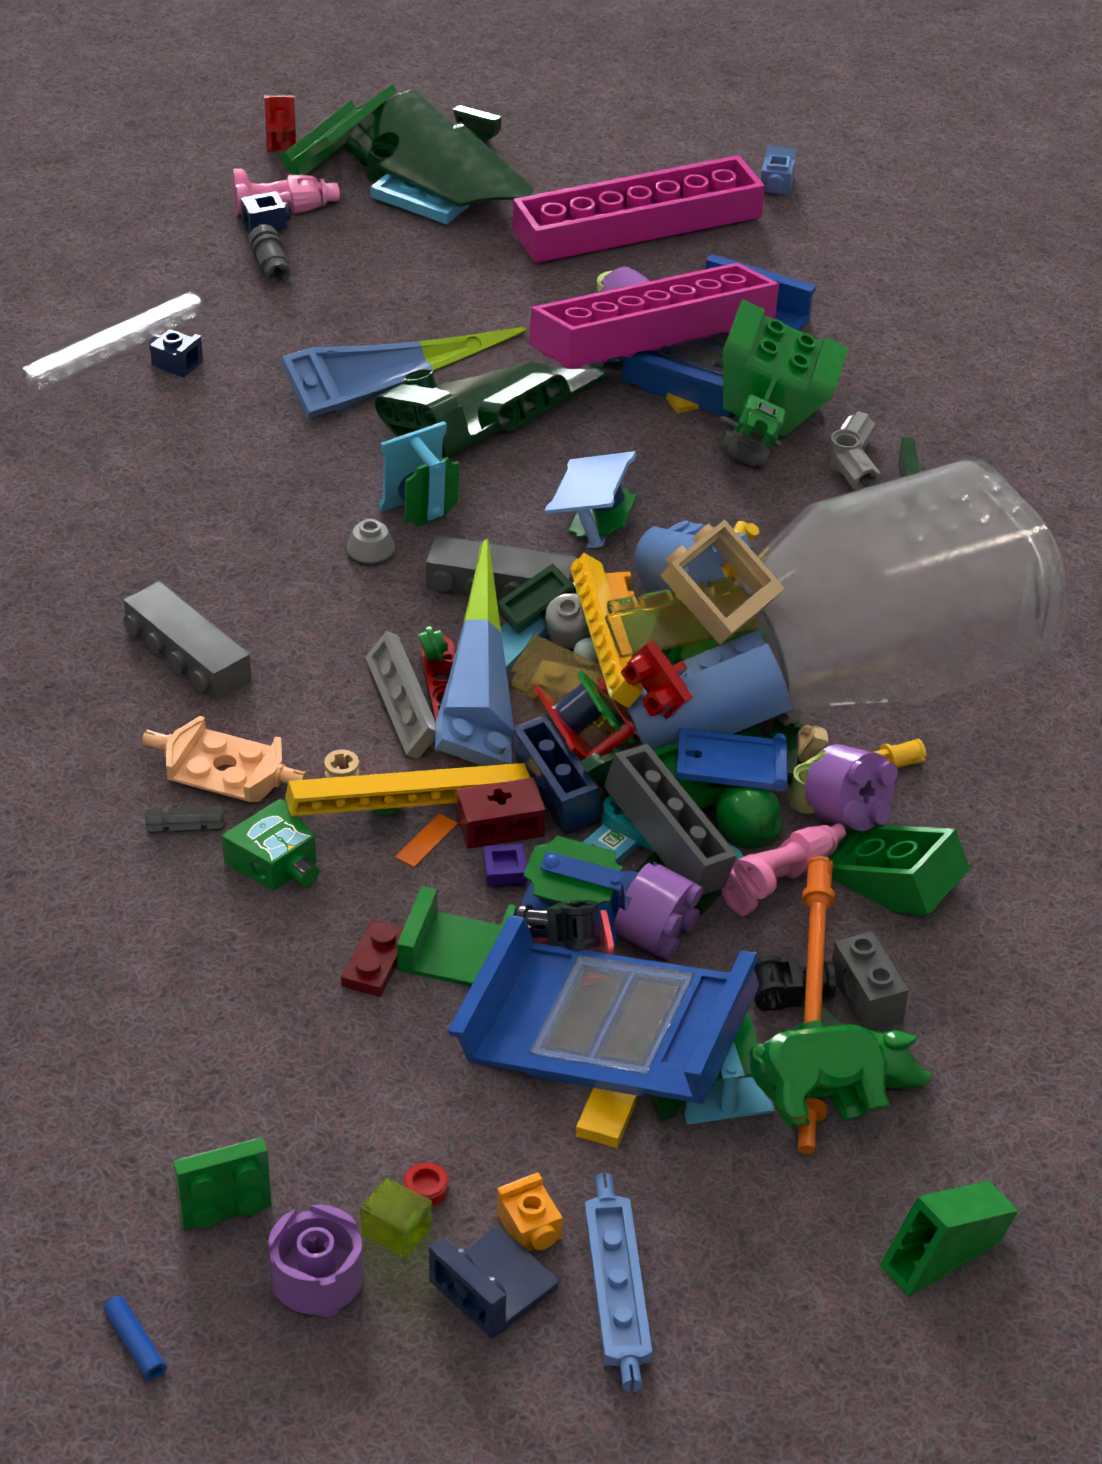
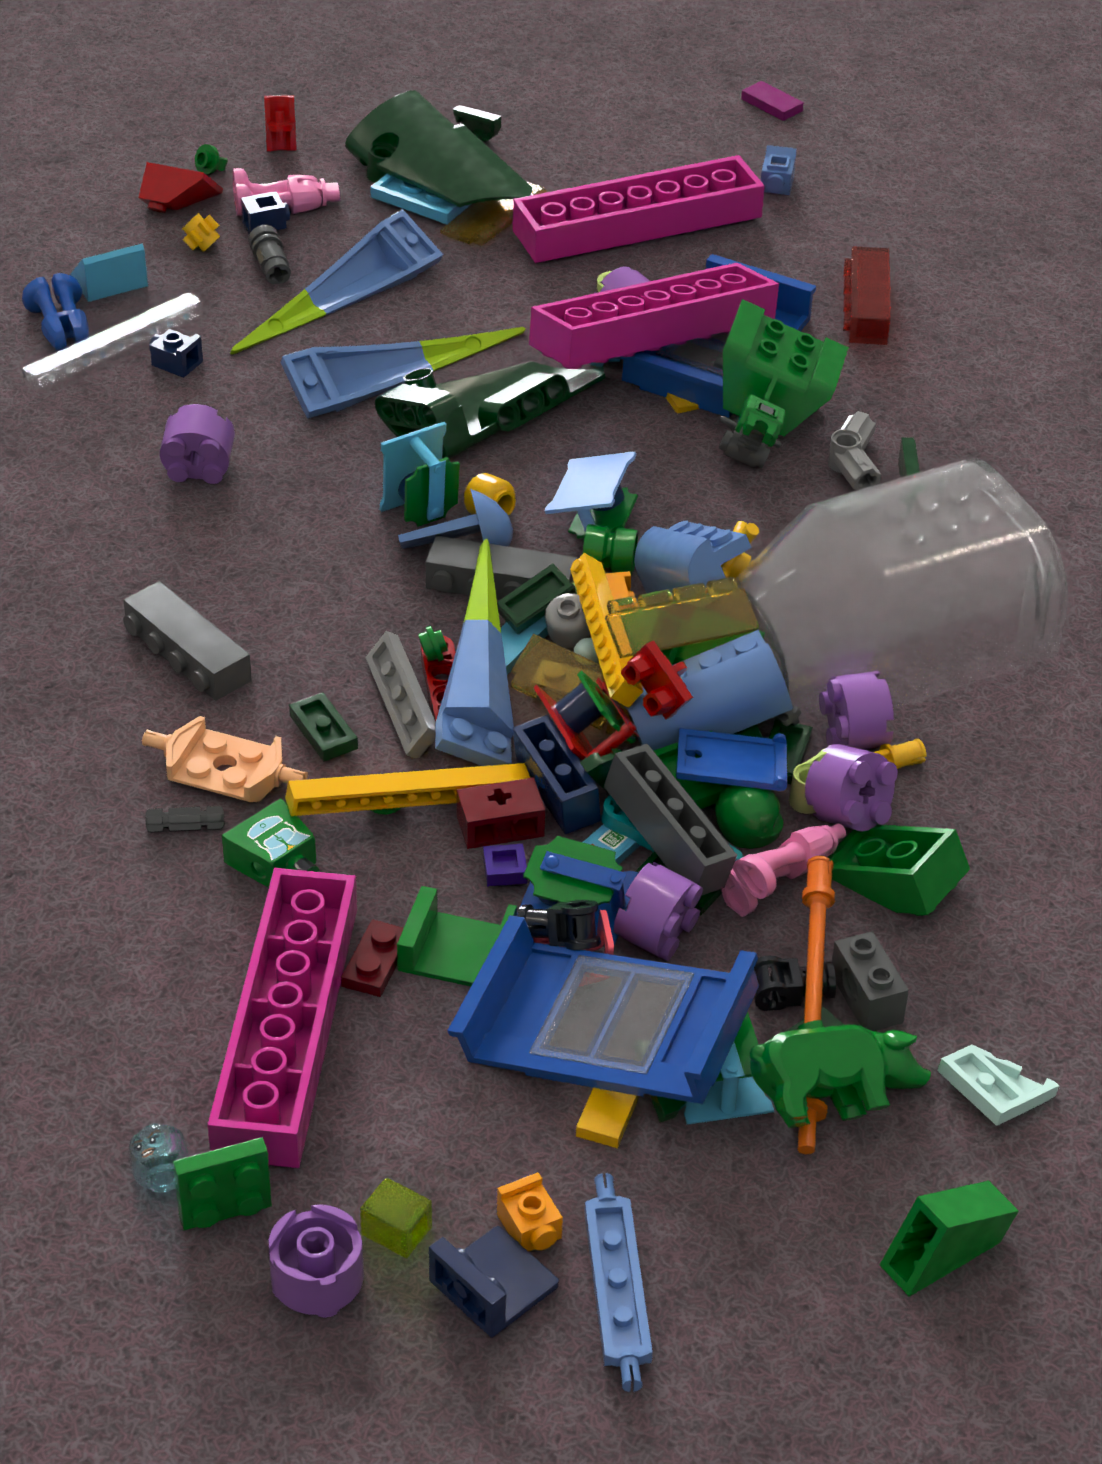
blue piece [103,1296,167,1381] -> none
green fence [279,84,397,175] -> none
tan bush [324,749,360,778] -> none
light grey cone [346,519,395,565] -> none
orange window [395,813,459,868] -> none
red tile [404,1163,449,1207] -> none
tan window [660,519,785,645] -> none
tan tile [798,725,828,762] -> none
none -> blue piece [22,273,89,352]
none -> medium azure slope [70,243,148,302]
none -> clear light blue head [128,1124,190,1193]
none -> red slope [139,162,223,213]
none -> medium lavender brick [160,404,235,484]
none -> yellow gear [182,213,220,252]
none -> green plate [195,144,228,175]
none -> dark pink brick [208,868,357,1168]
none -> medium blue plate [230,210,443,354]
none -> dark green plate [289,692,358,762]
none -> medium blue piece [398,489,513,549]
none -> clear yellow windscreen [440,182,547,246]
none -> yellow head [464,473,516,515]
none -> green wheel [583,524,638,576]
none -> magenta tile [741,81,804,121]
none -> medium lavender brick [819,671,894,750]
none -> clear red brick [843,246,891,345]
none -> light aqua wing [937,1045,1059,1126]

